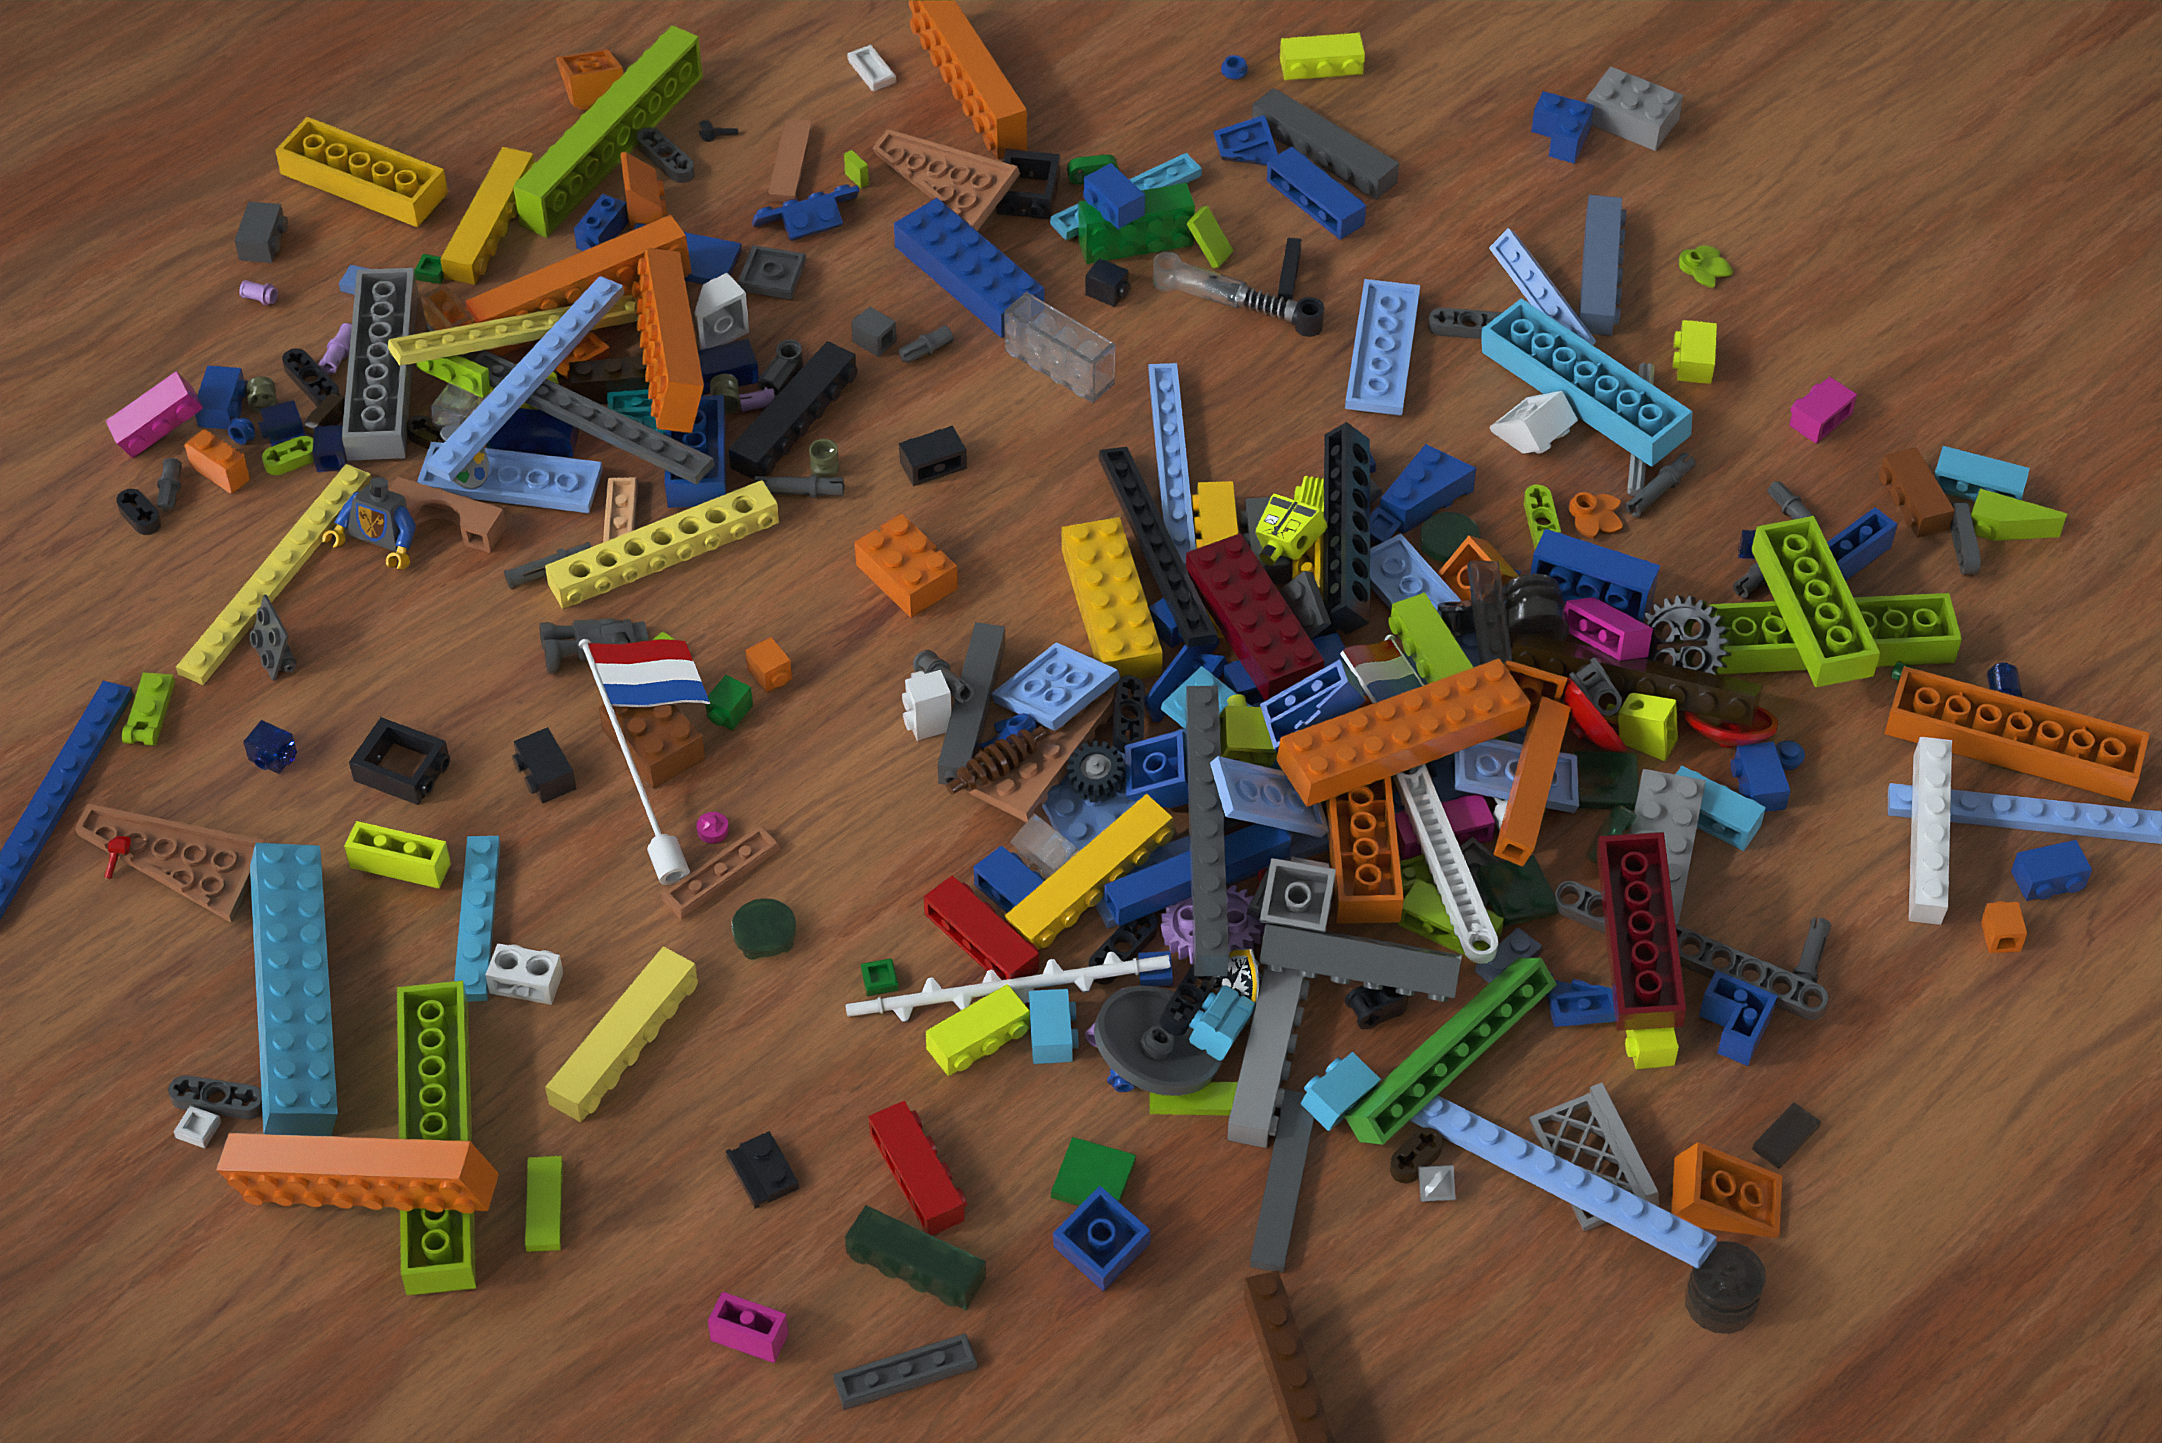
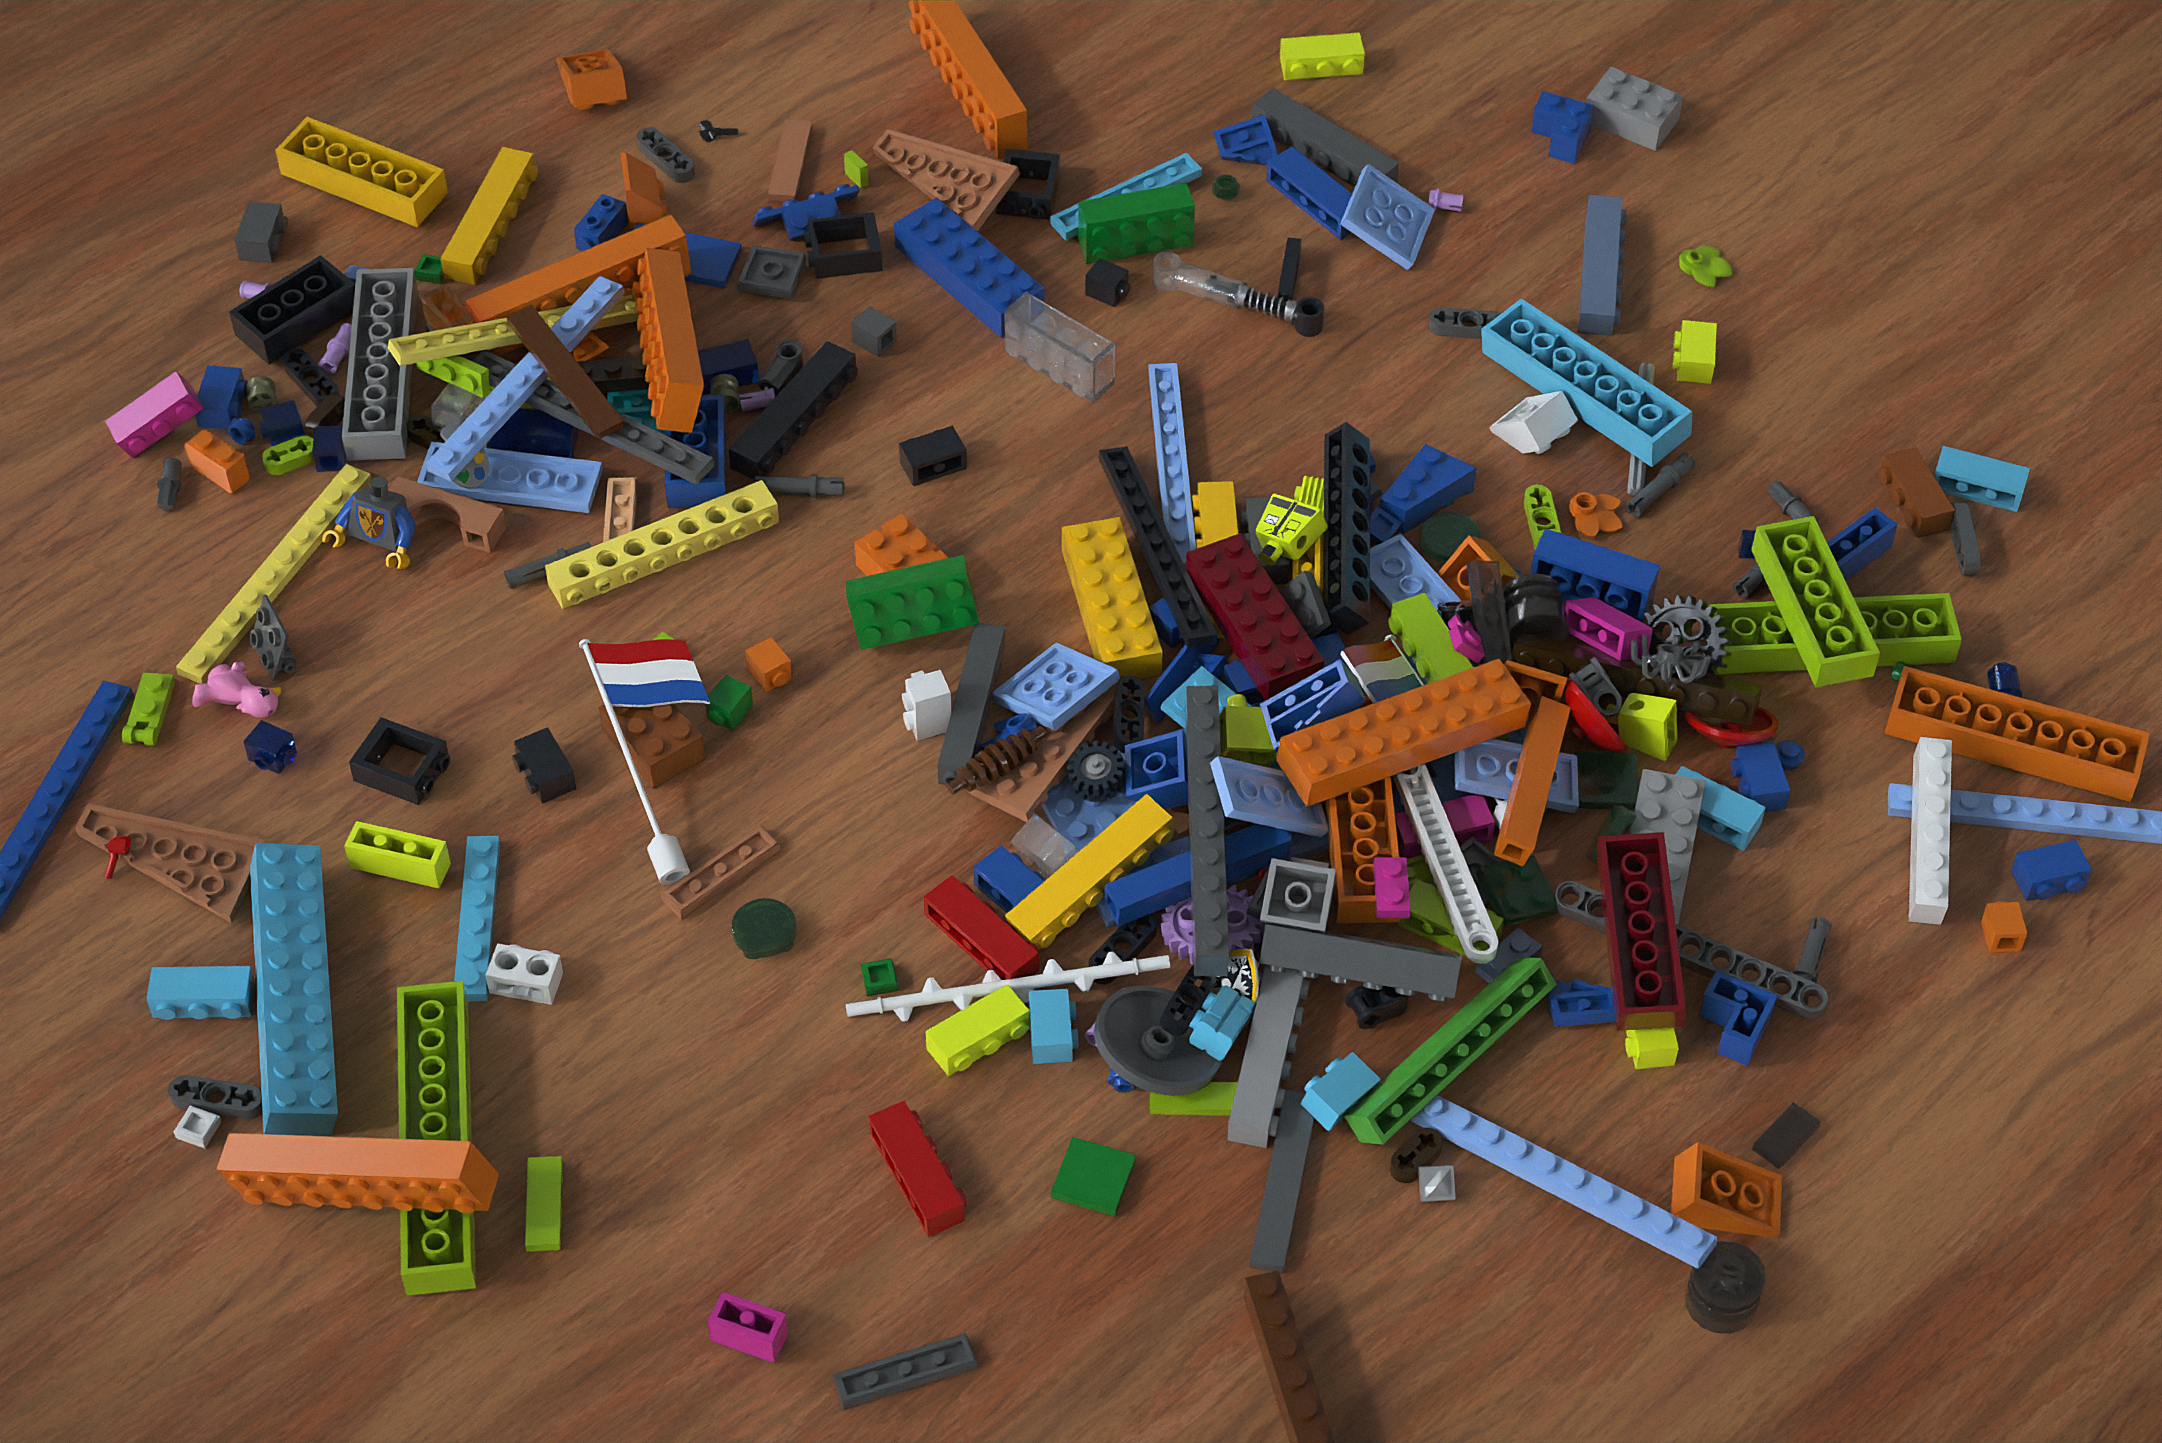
black beam [116,489,161,535] -> none
lime brick [513,25,703,238] -> none
dark grey piece [539,618,648,674] -> none
light yellow brick [545,946,698,1122] -> none
white slope [694,273,749,356] -> none
dark pink tile [696,812,729,844] -> none
black plate [725,1131,799,1209] -> none
olive wheel [809,439,839,478] -> none
clear green brick [845,1205,986,1310] -> none
white tile [848,45,896,92] -> none
dark grey axle [899,325,954,363] -> none
dark grey pin [913,650,974,703] -> none
blue brick [1053,1186,1150,1292] -> none
green beam [1066,154,1119,185] -> none
blue brick [1083,163,1145,229] -> none
blue plate [1138,951,1173,986] -> none
lime tile [1186,206,1234,268] -> none
blue plate [1221,55,1248,80] -> none
light blue plate [1345,279,1420,416] -> none
light blue plate [1489,228,1596,345] -> none
light grey fence [1529,1082,1659,1232] -> none
dark pink brick [1789,376,1857,444] -> none
lime slope [1971,489,2067,541] -> none
none -> medium azure brick [146,966,256,1020]
none -> bright pink animal [192,661,281,718]
none -> black brick [229,255,355,365]
none -> reddish brown tile [507,305,624,439]
none -> black window [804,212,883,279]
none -> green brick [846,555,979,650]
none -> clear green plate [1212,174,1240,200]
none -> light blue plate [1340,164,1435,270]
none -> dark pink plate [1373,857,1410,918]
none -> lavender pin [1428,188,1463,212]
none -> dark pink plate [1448,614,1485,663]
none -> dark grey animal [1631,635,1711,684]

